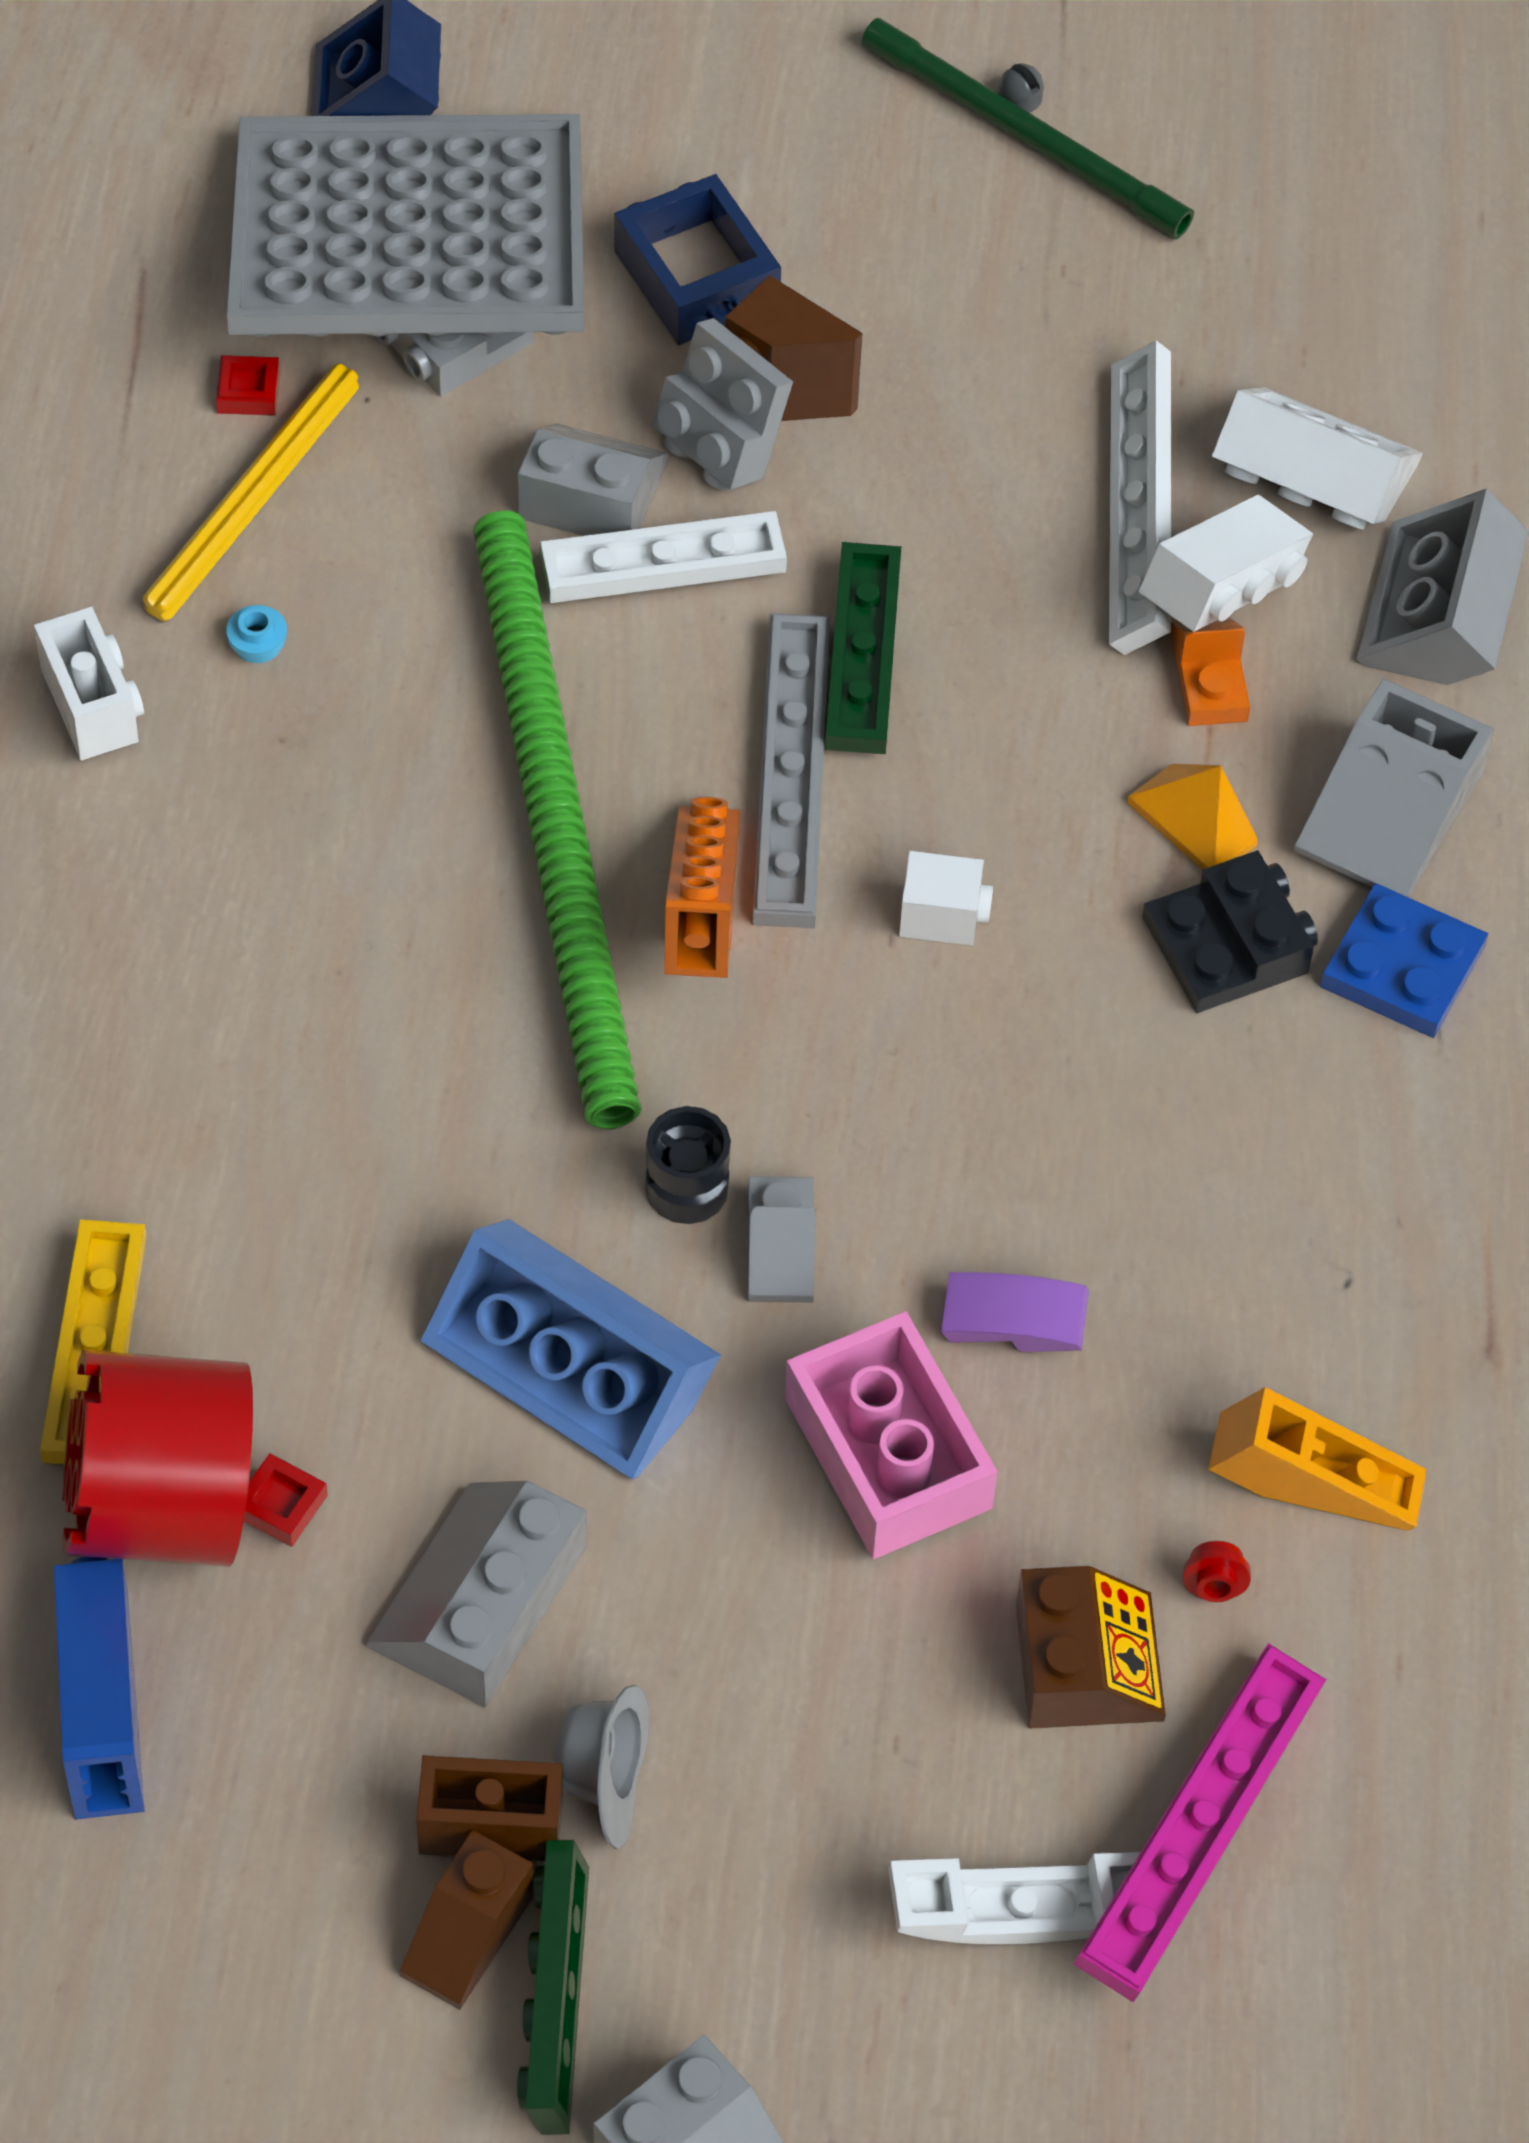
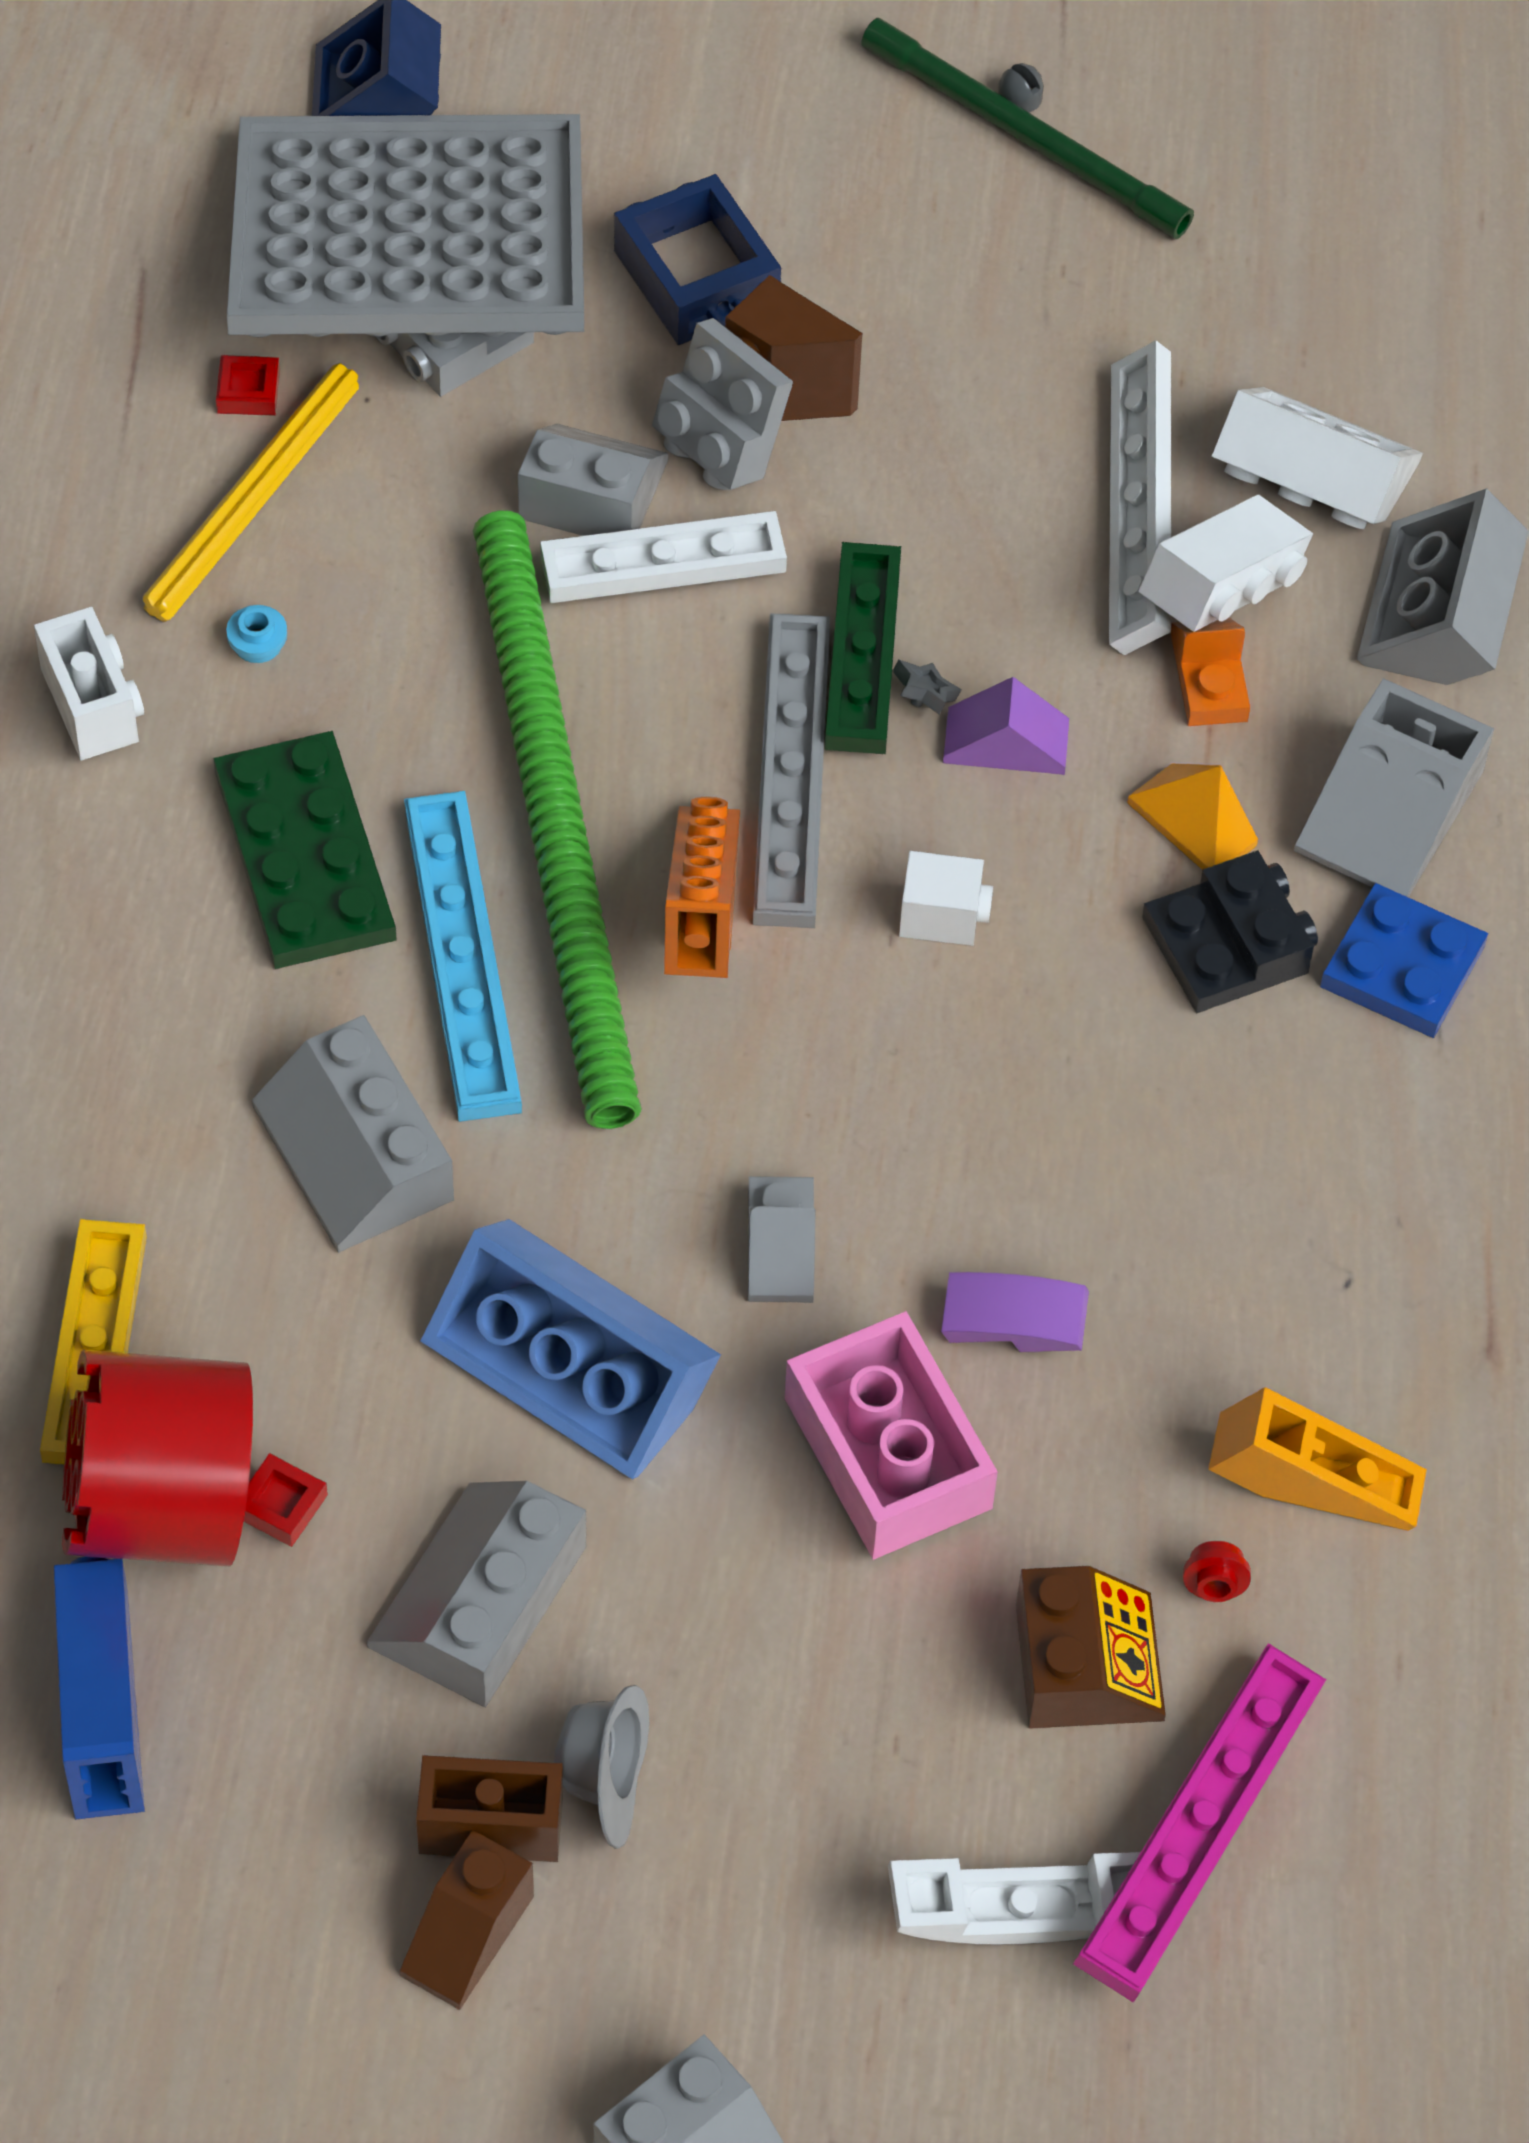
dark green plate [517,1839,589,2135] -> none
black wheel [645,1106,731,1224] -> none
none -> dark green plate [213,730,397,969]
none -> light grey slope [252,1015,454,1253]
none -> medium azure tile [404,791,522,1122]
none -> dark grey piece [893,659,962,715]
none -> medium lavender slope [943,677,1069,775]

